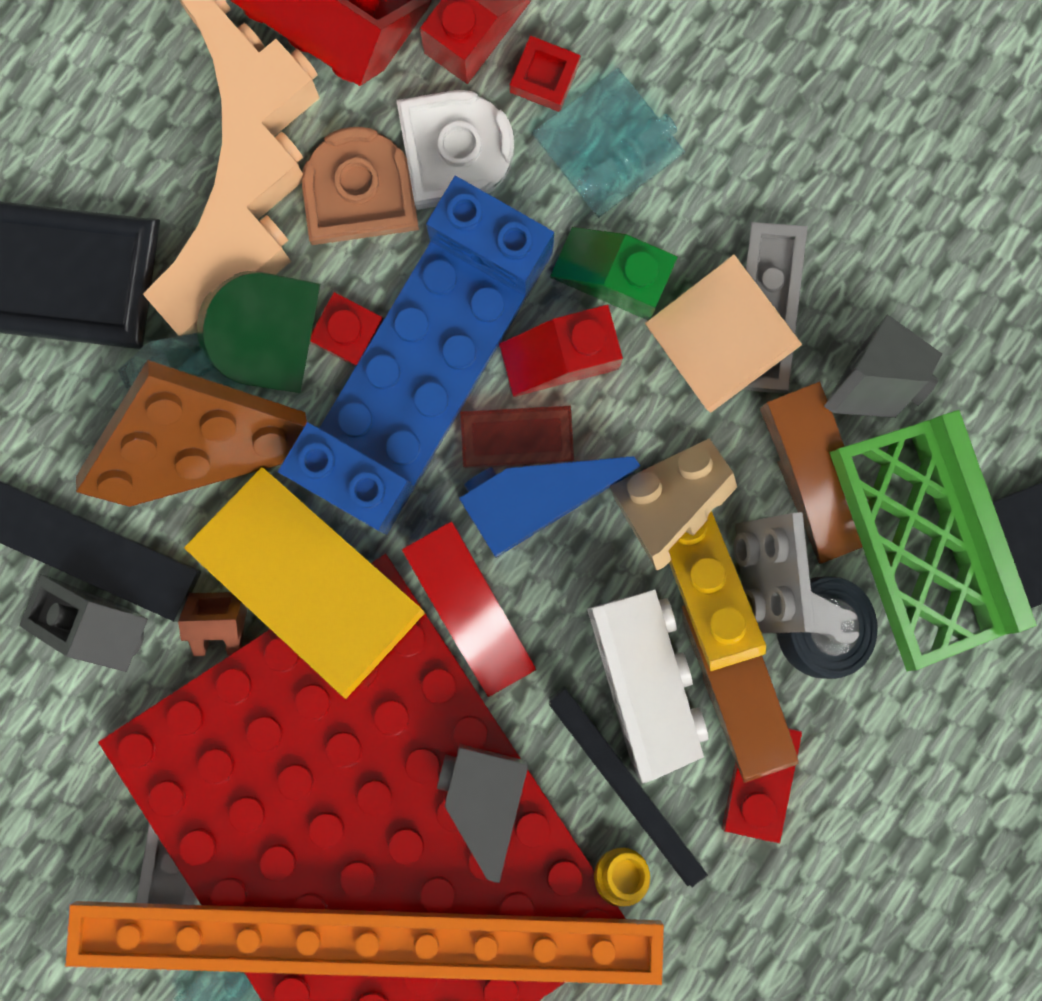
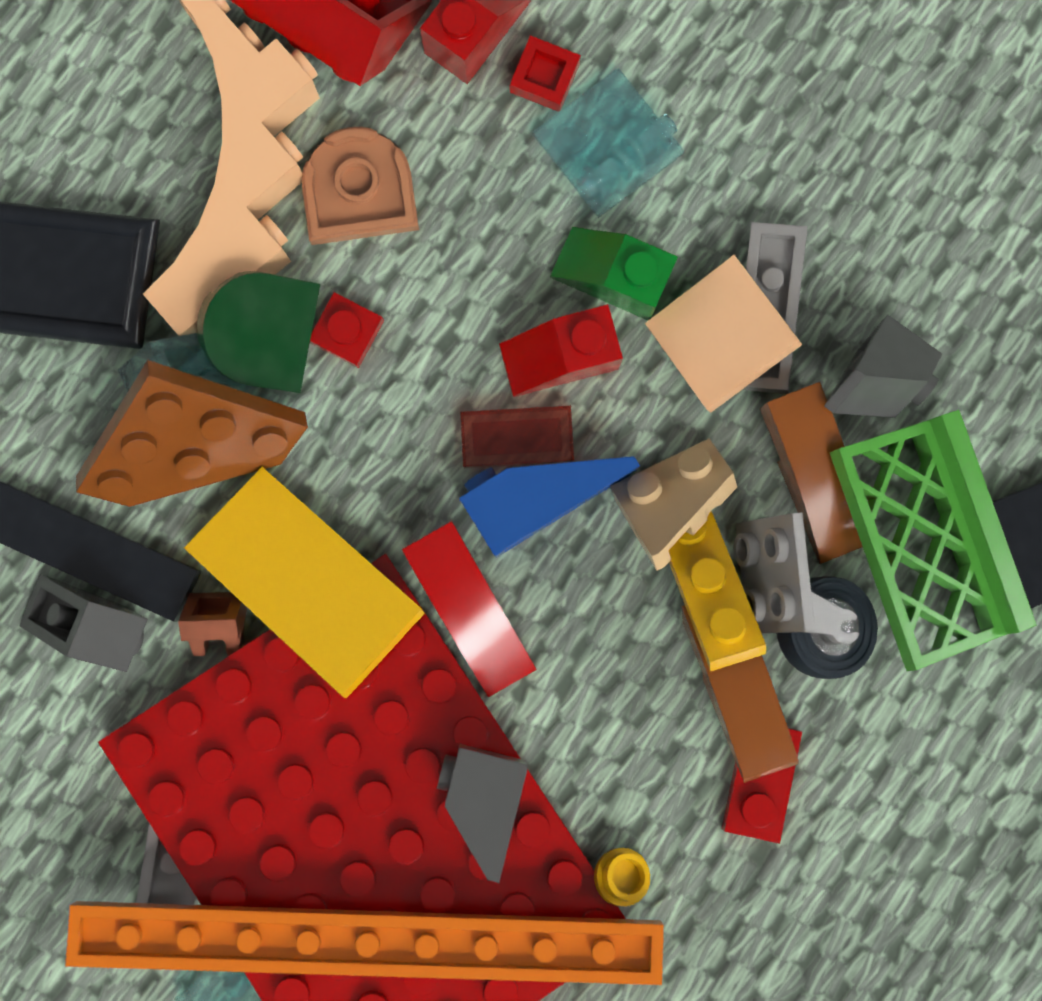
blue plate [278,175,554,535] -> none
white tile [396,90,514,210] -> none
black tile [548,686,708,887] -> none
white slope [587,590,709,783] -> none

